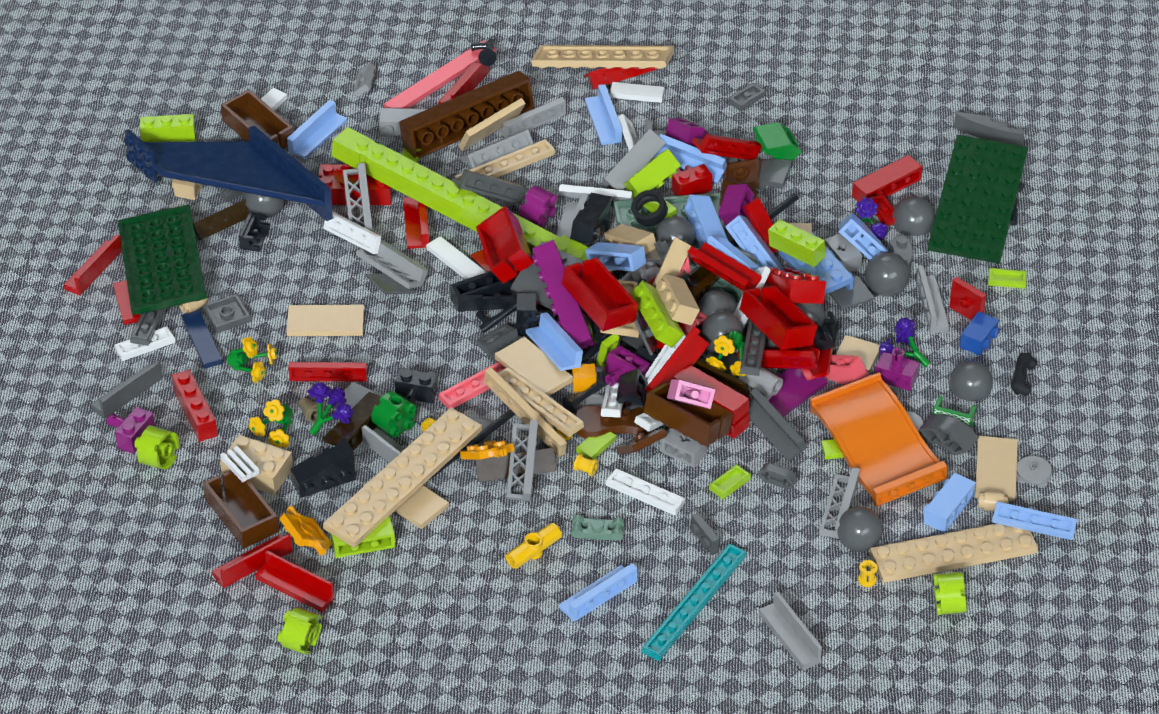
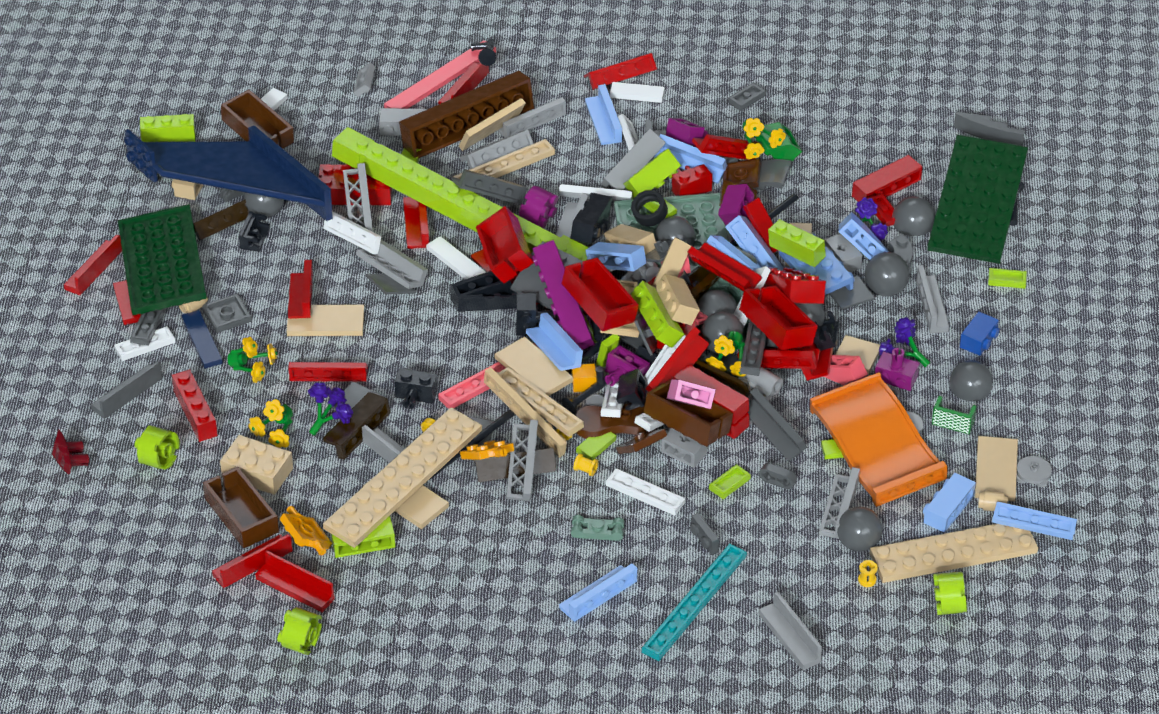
magenta brick [107,406,155,454] -> none
white tile [220,446,259,482] -> none
light blue panel [287,100,347,159] -> none
black wedge [290,437,356,498] -> none
dark tan cone [298,398,323,423] -> none
green brick [371,391,417,438] -> none
black piece [476,299,517,334] -> none
dark grey slope [476,324,522,362] -> none
yellow piece [505,523,562,569] -> none
tan plate [531,45,674,69] -> none
light blue panel [684,195,728,248] -> none
magenta tile [748,368,828,417] -> none
dark grey brick [919,414,979,456] -> none
red plate [949,277,986,320] -> none
black piece [1011,353,1037,396] -> none
none -> dark red connector [52,430,89,475]
none -> red panel [288,260,313,319]
none -> yellow plant [742,118,786,159]

